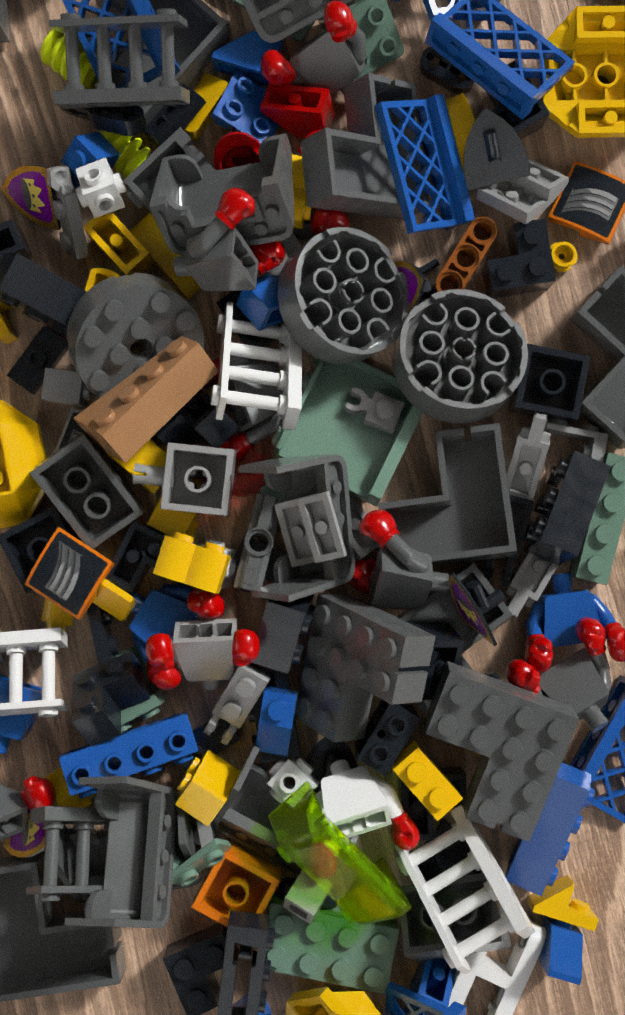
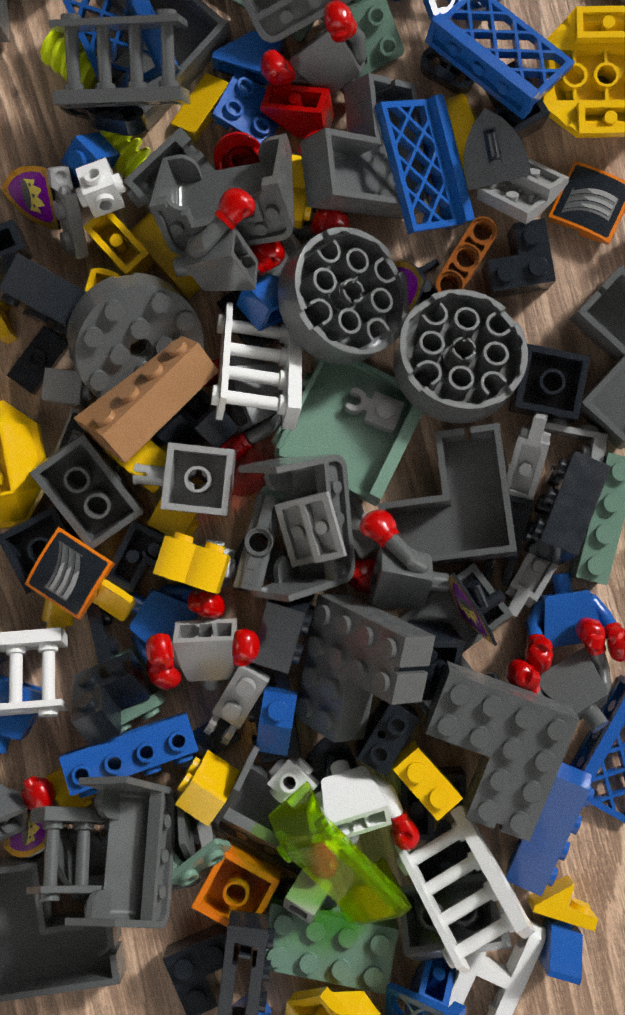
black plate [143,83,207,146] -> none
yellow plate [550,241,578,272] -> none

